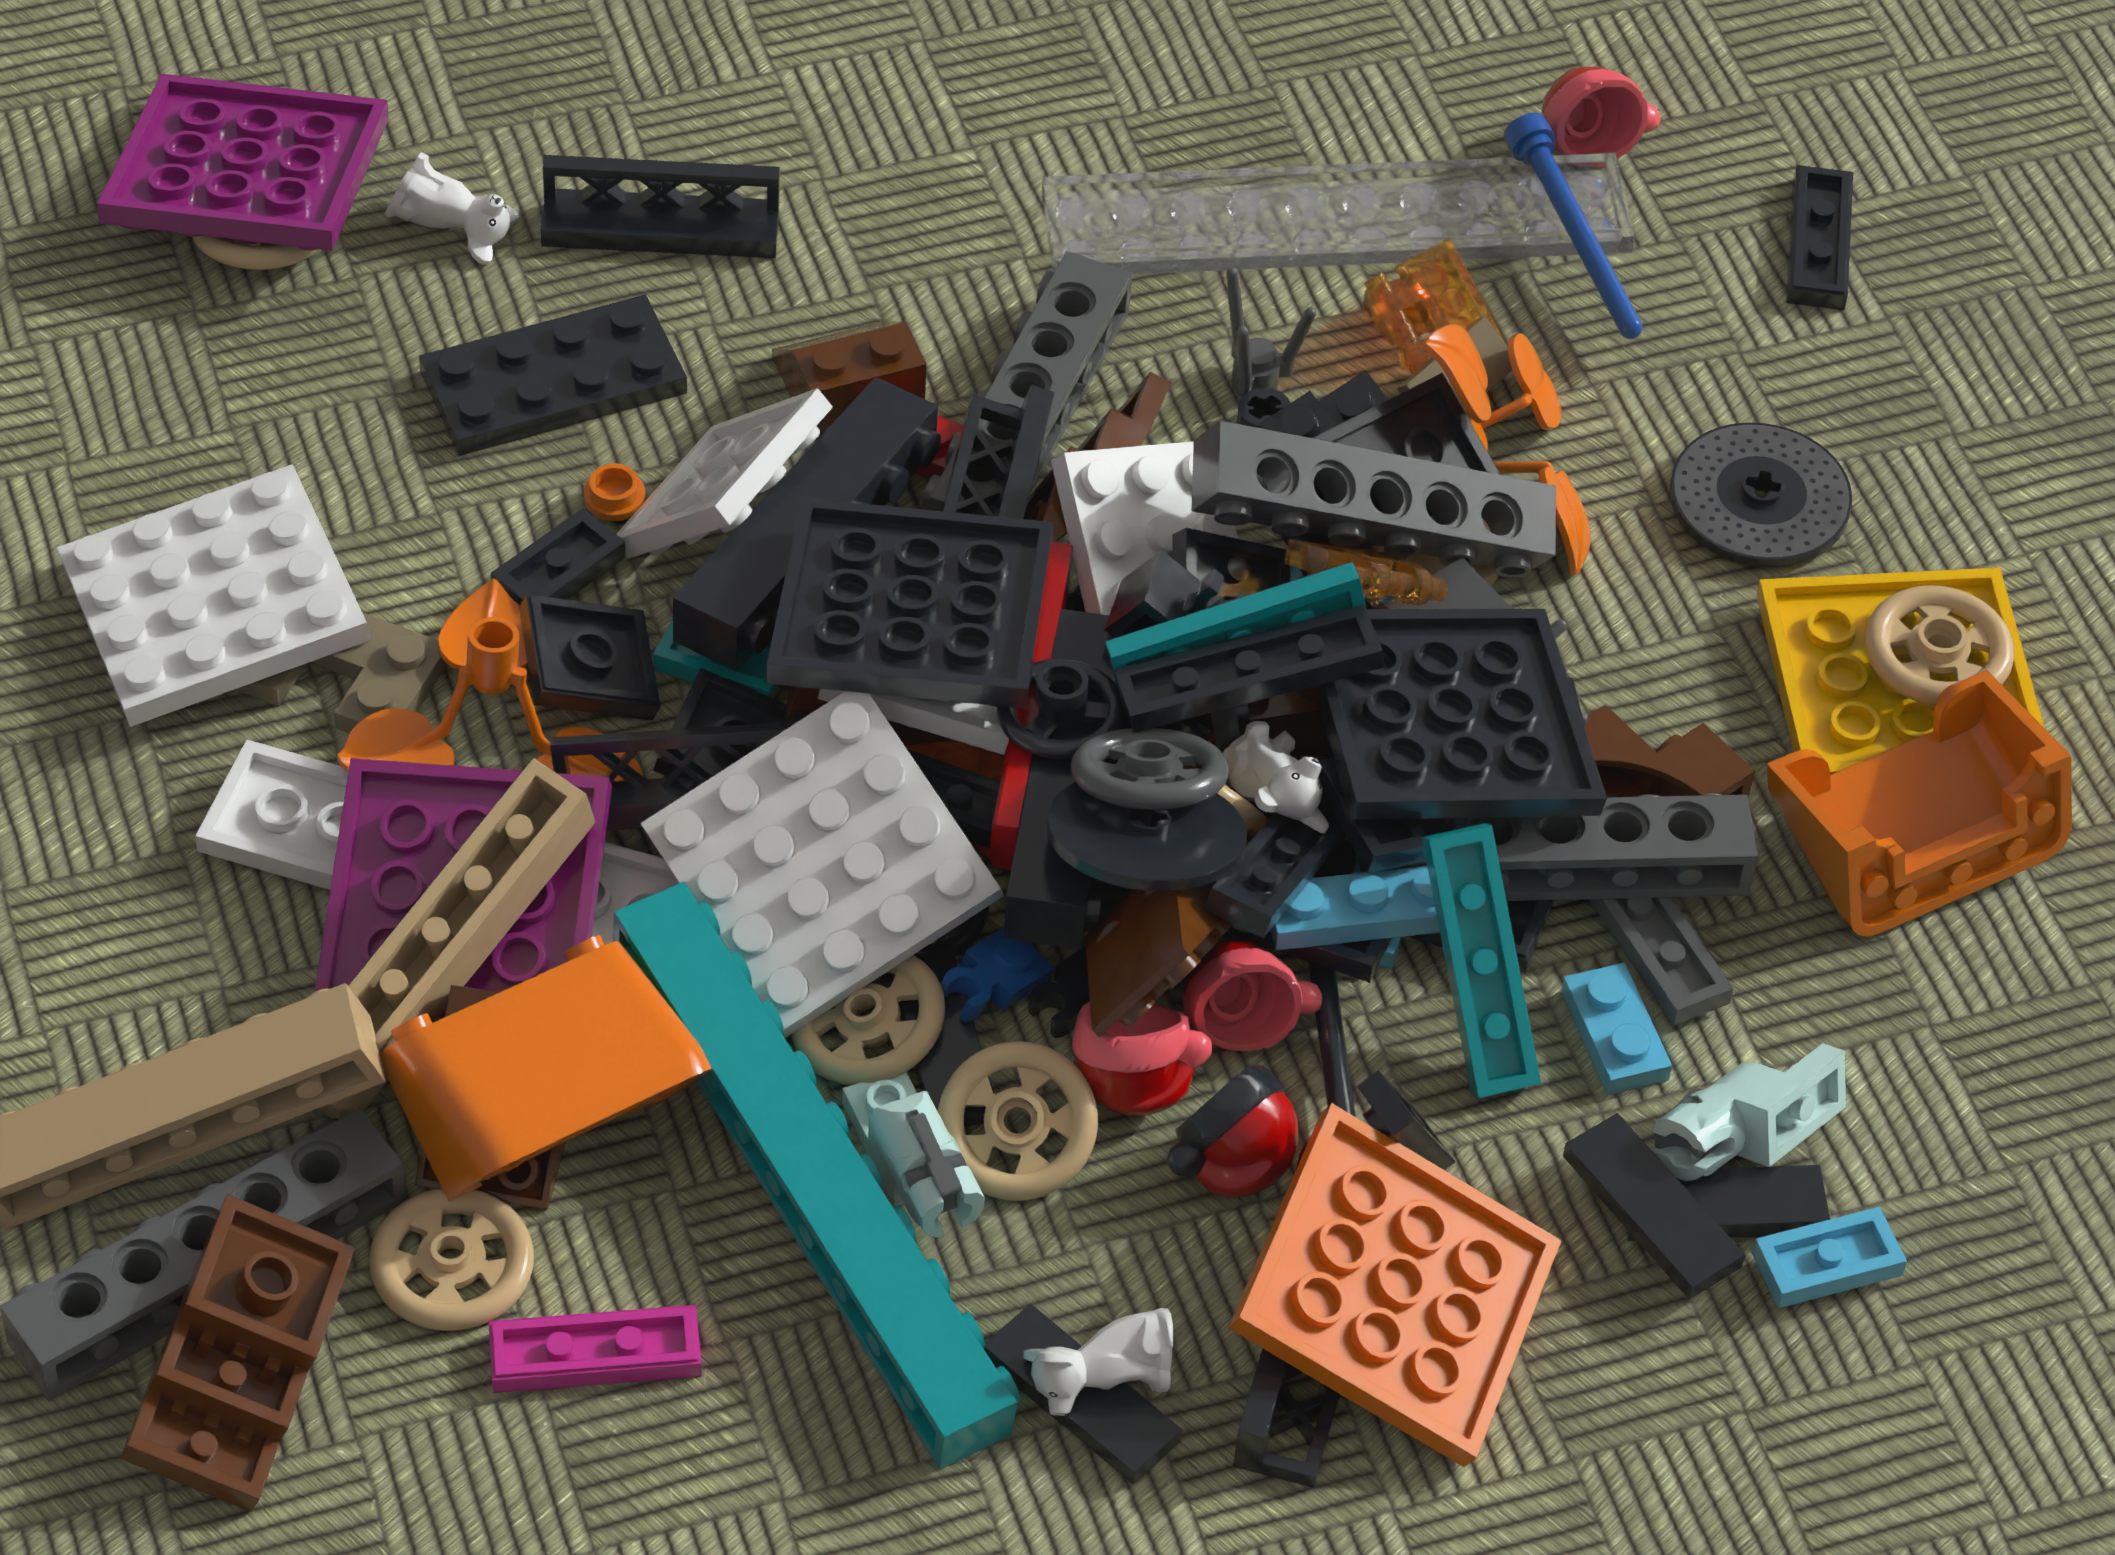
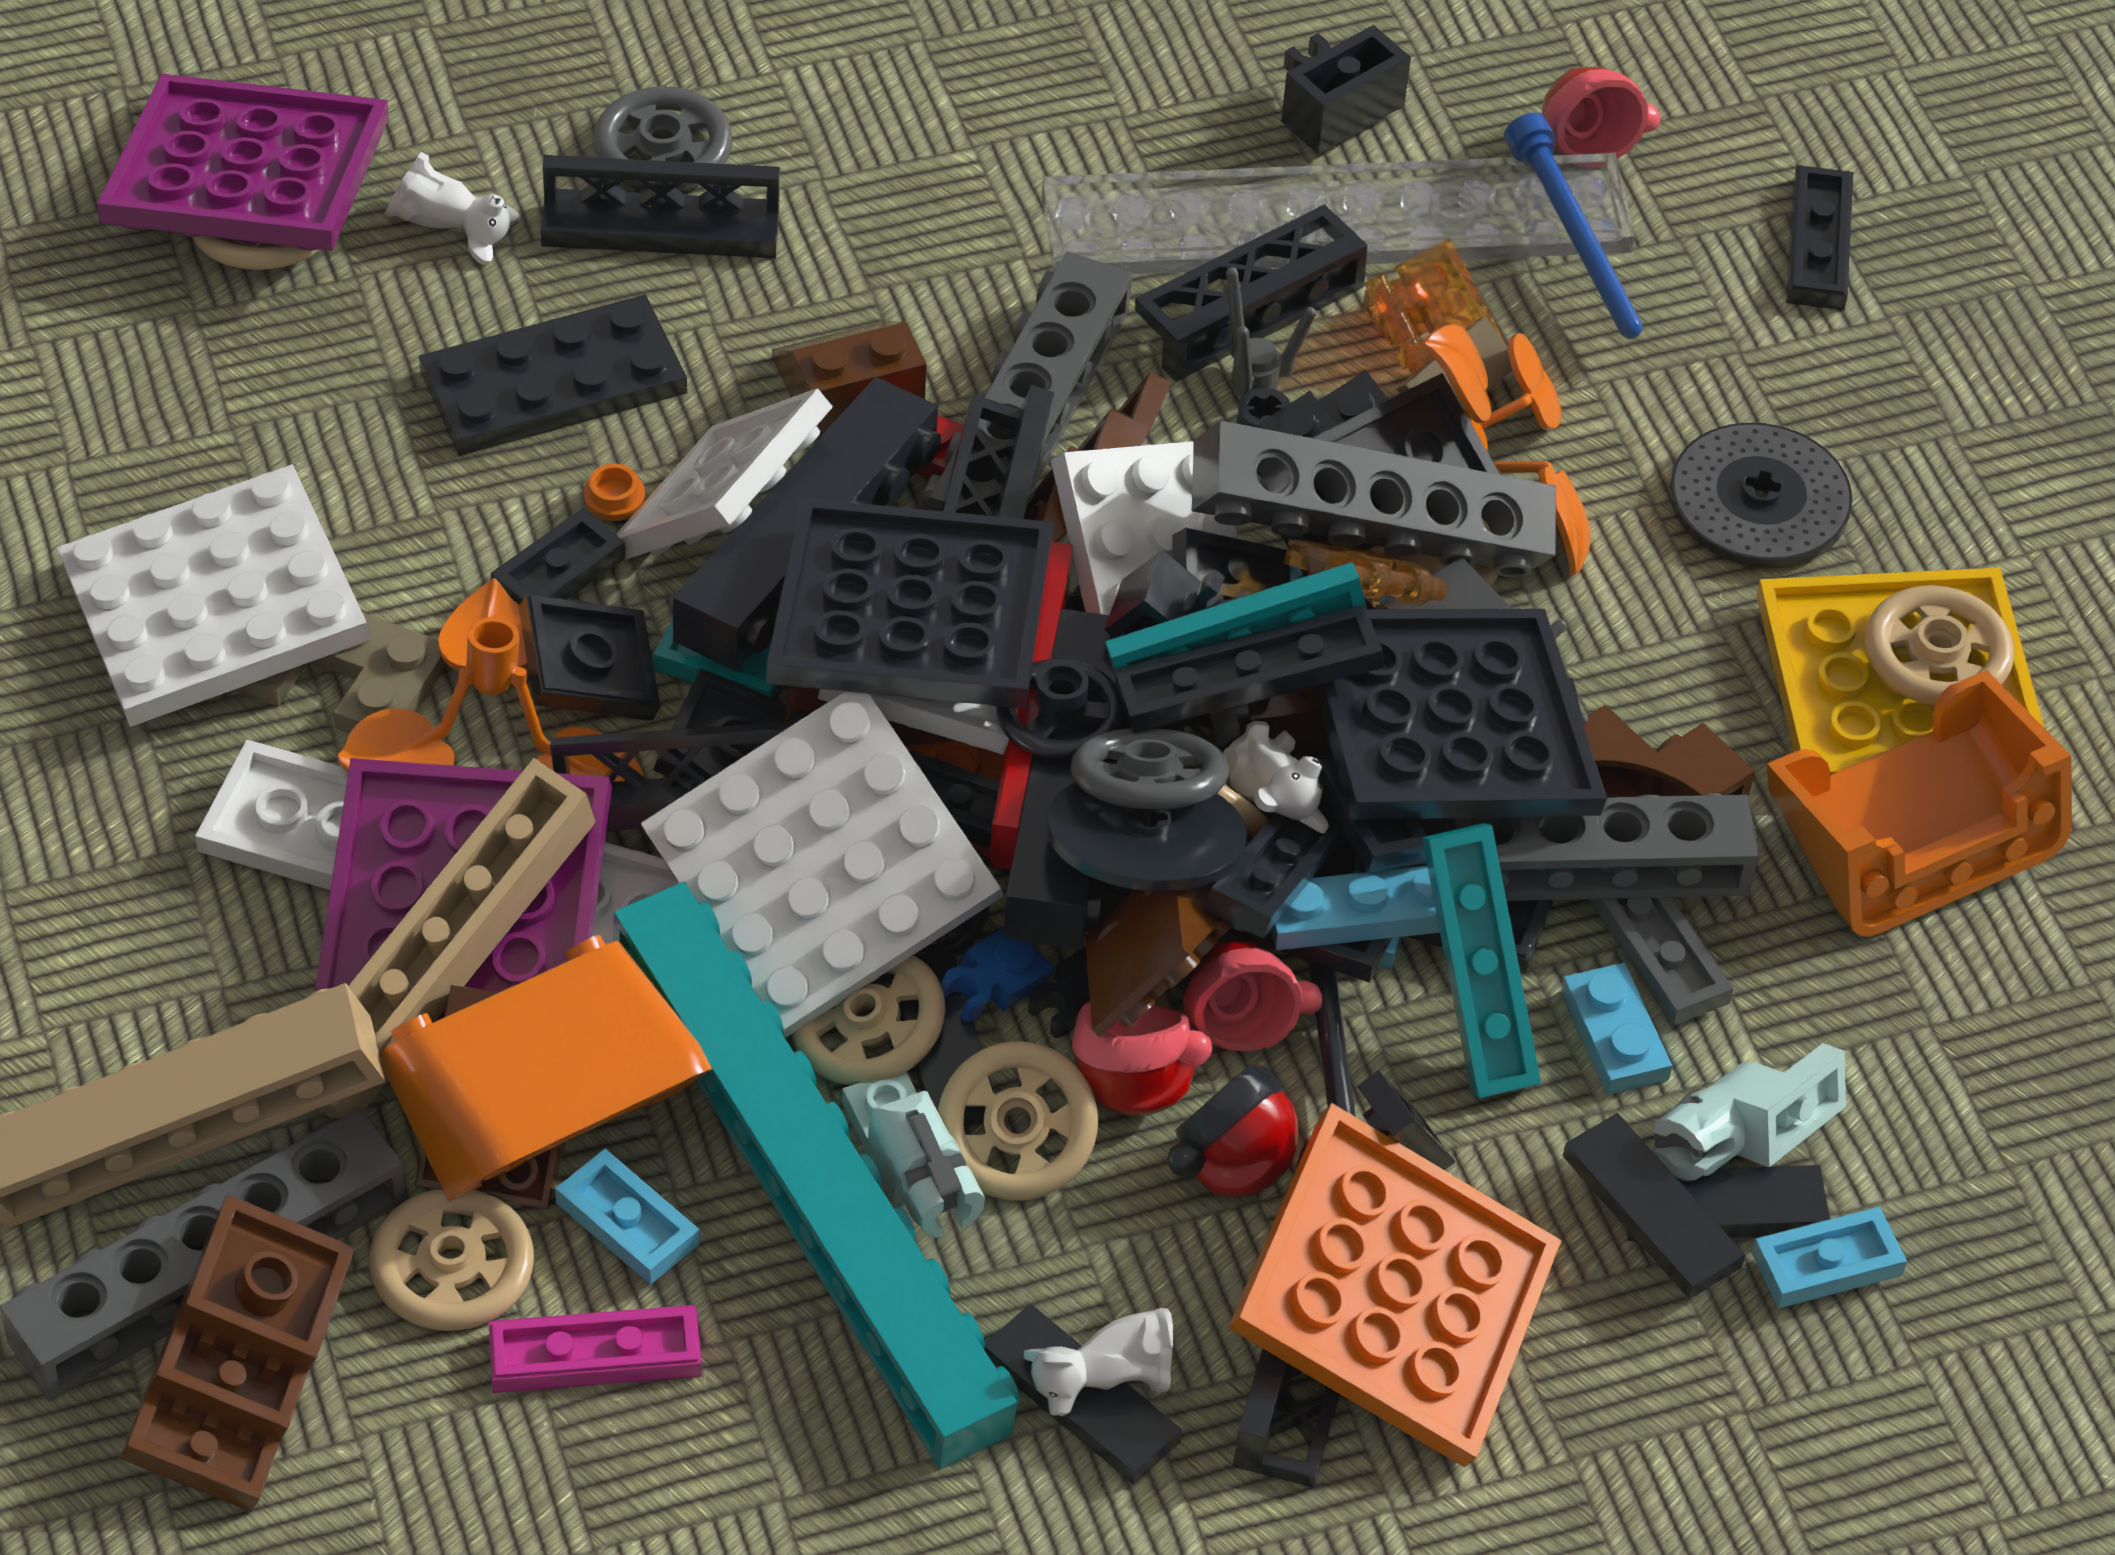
none -> medium azure plate [555,1149,700,1285]
none -> dark grey plate [593,86,732,191]
none -> black fence [1135,204,1368,382]
none -> black brick [1281,25,1411,155]

